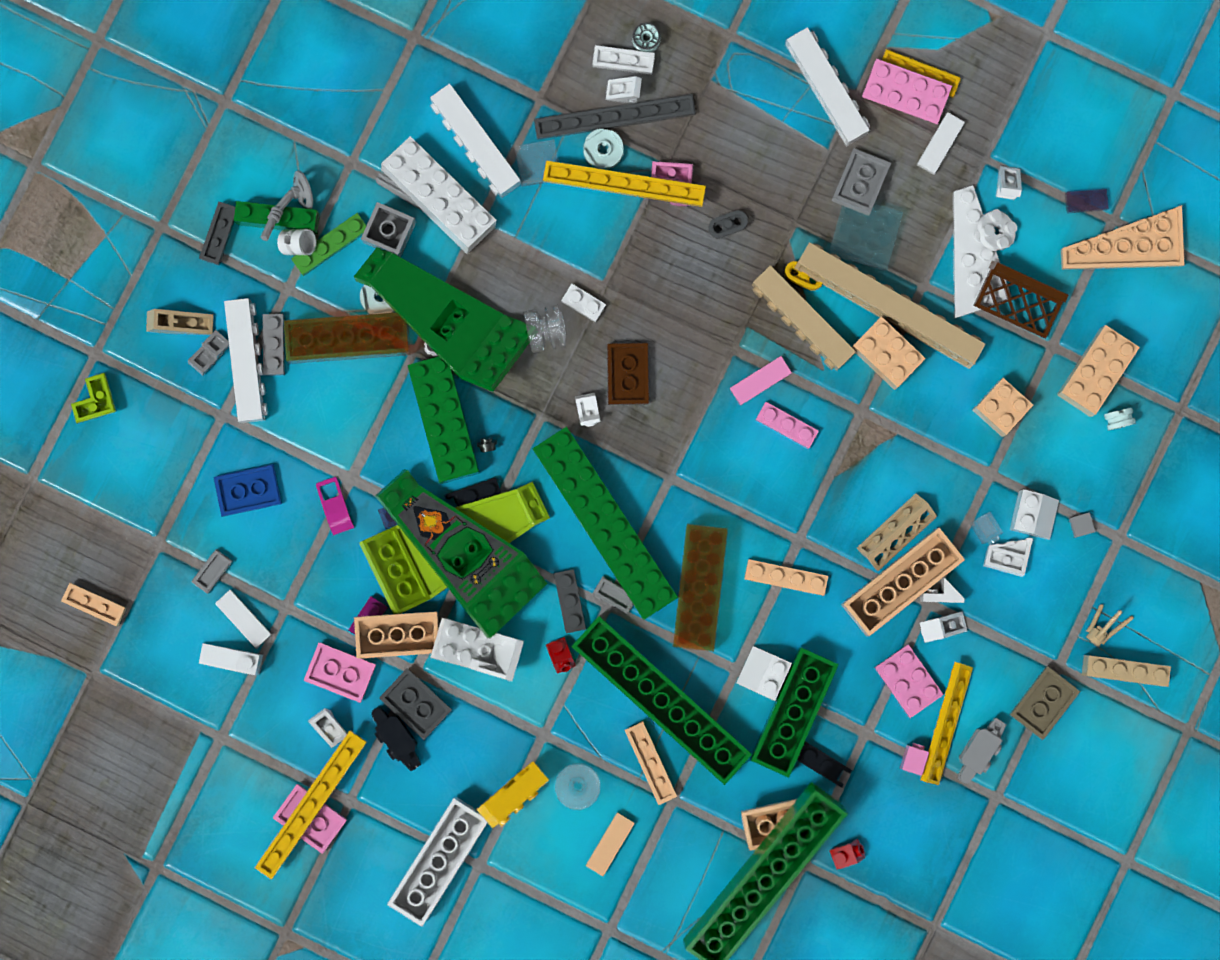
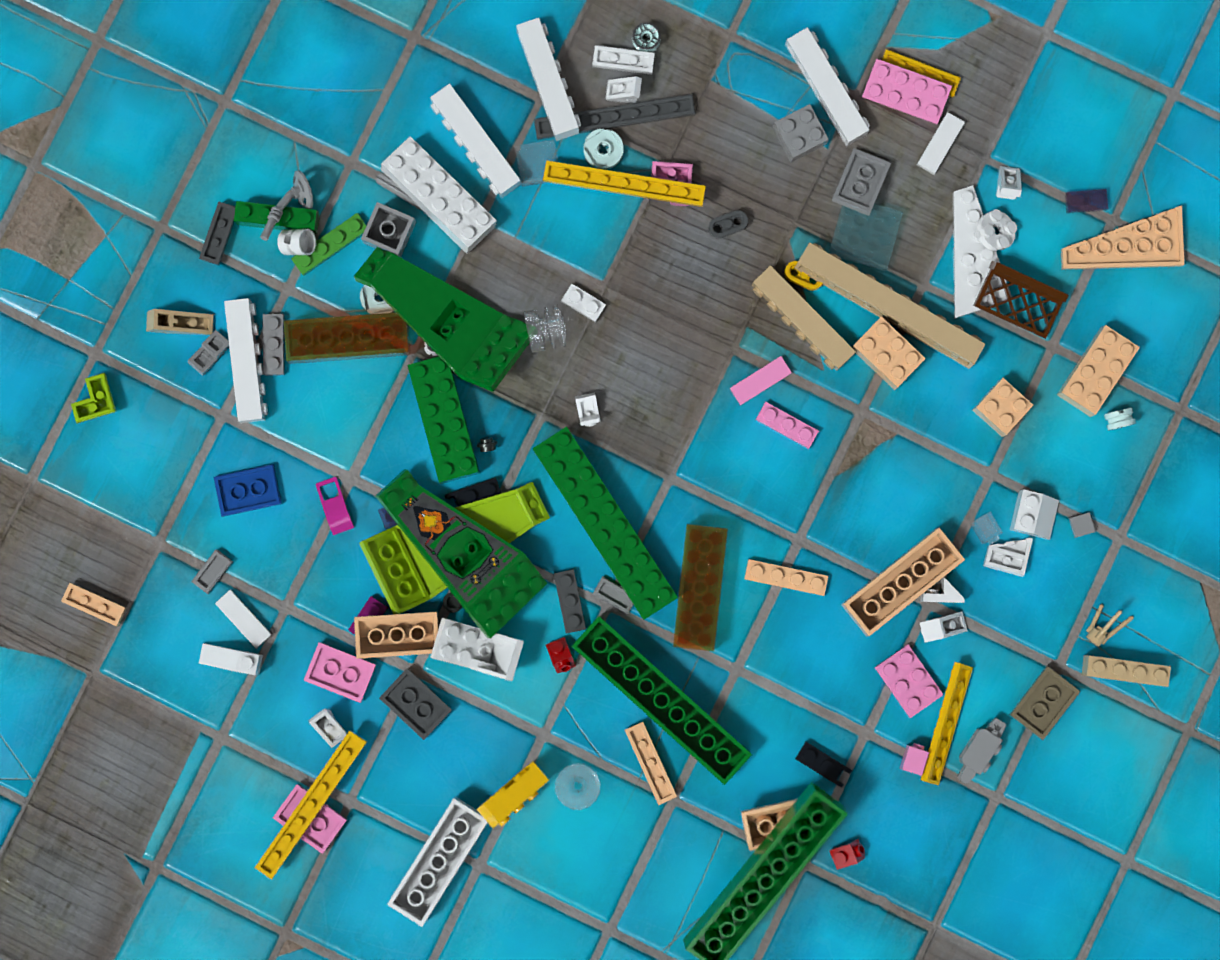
black hinge [371,707,421,771] -> none
light nougat tile [586,812,635,876] -> none
reddish brown plate [607,343,649,405] -> none
white slope [736,646,792,701] -> none
green brick [749,647,839,778] -> none
tan fence [857,493,937,571] -> none
none -> pearl dark grey plate [443,592,462,613]
none -> white brick [516,18,581,141]
none -> light grey brick [772,104,829,163]

